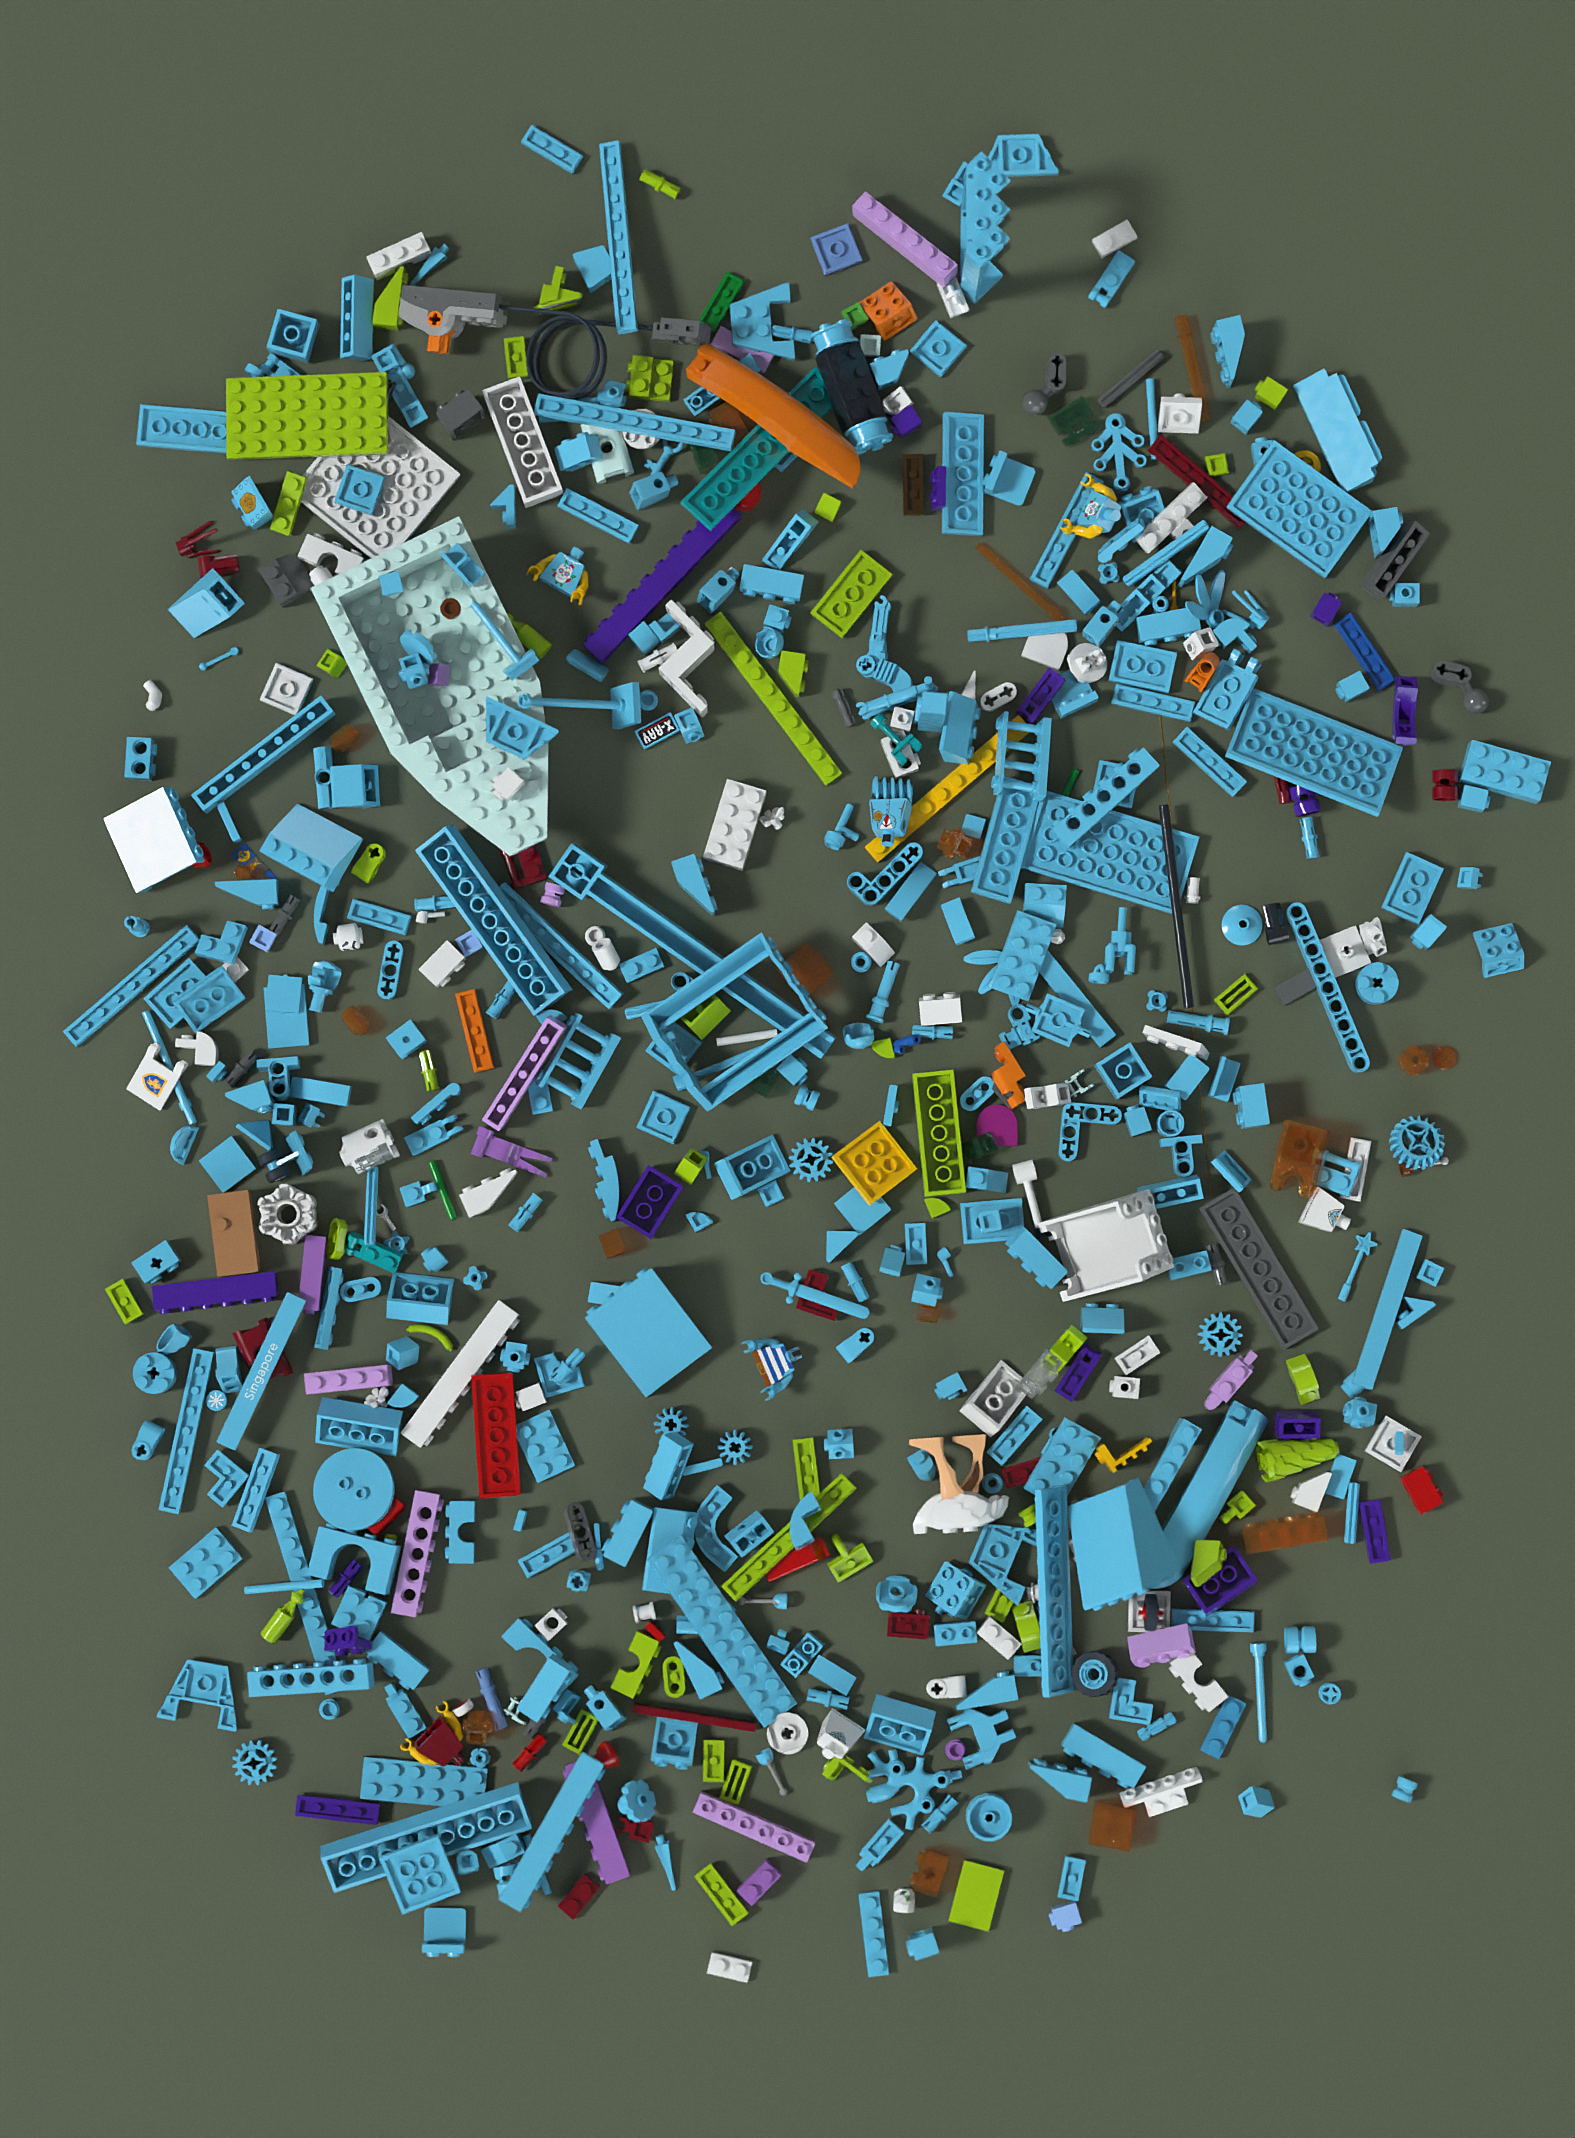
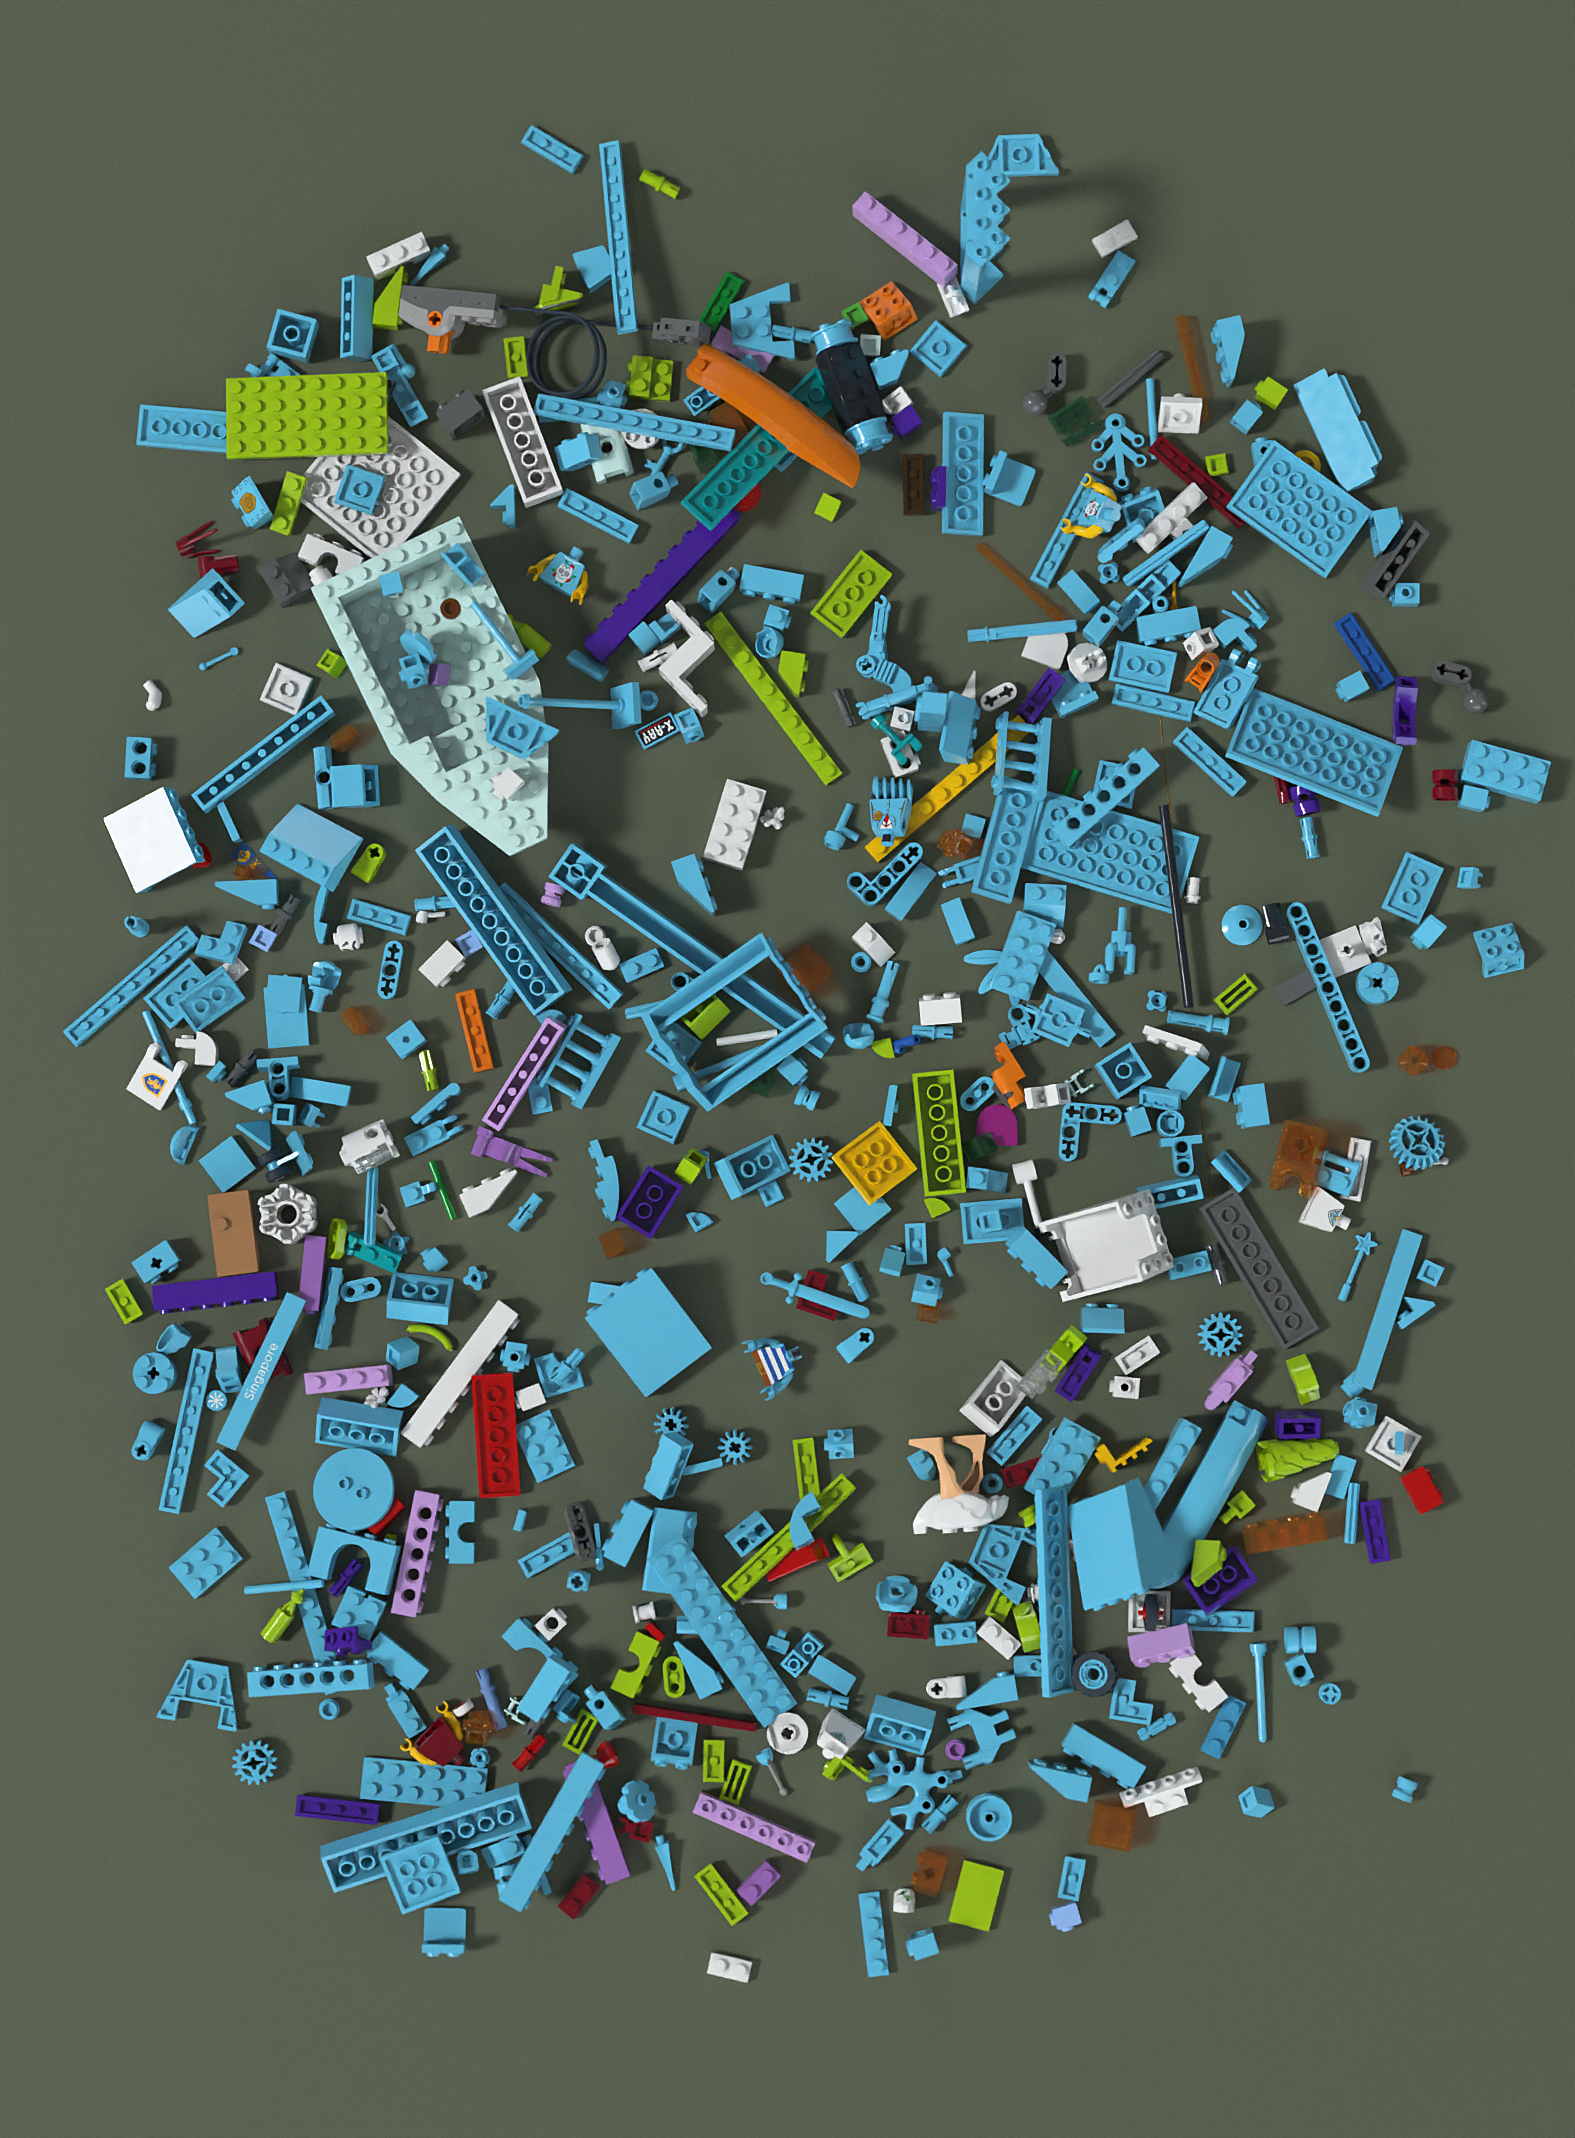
medium azure plate [231,1448,280,1533] -> none
dark red plate [500,844,547,890] -> none
medium azure plate [695,1485,738,1572] -> none
medium azure slope [762,509,818,571] -> none
medium blue tile [810,223,863,276] -> none
medium azure brick [934,1372,967,1400] -> none
medium azure slope [942,162,968,207] -> none
medium azure plant [1185,569,1225,628] -> none
dark purple brick [1310,592,1342,626] -> none

